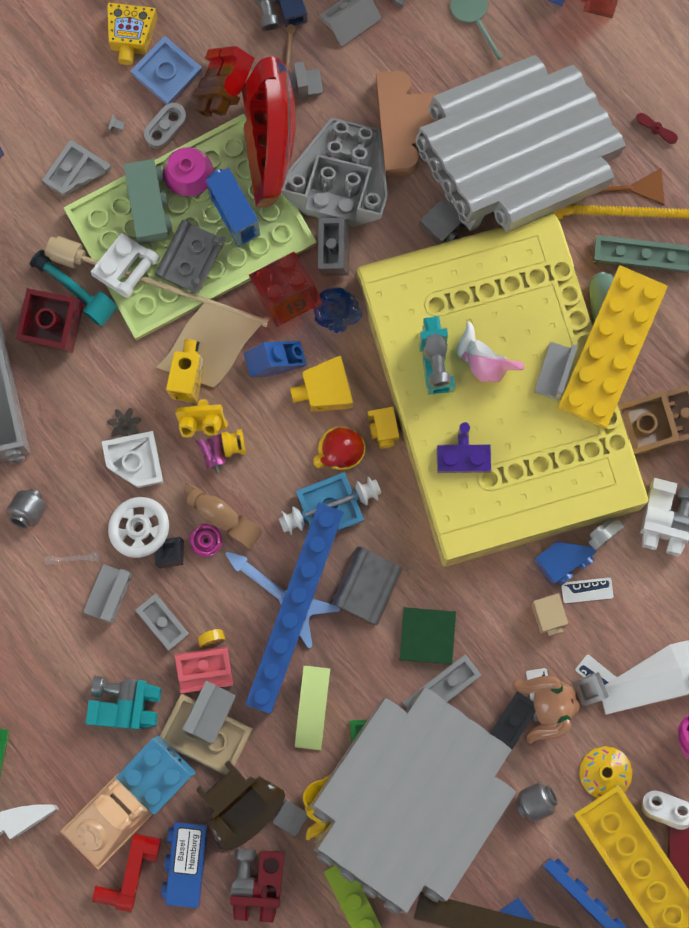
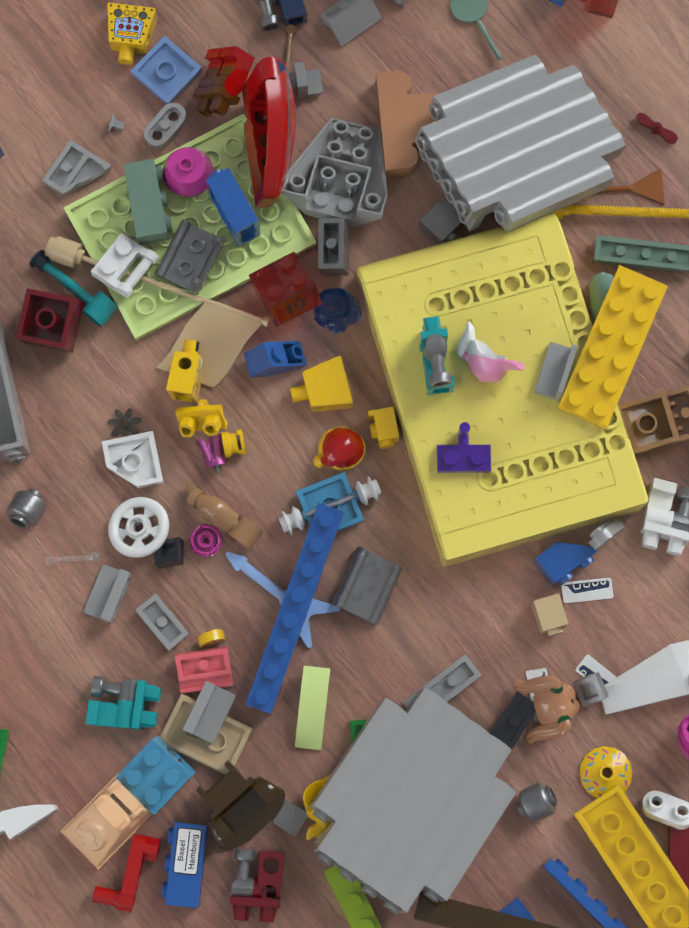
dark green tile [399,607,456,665] -> none

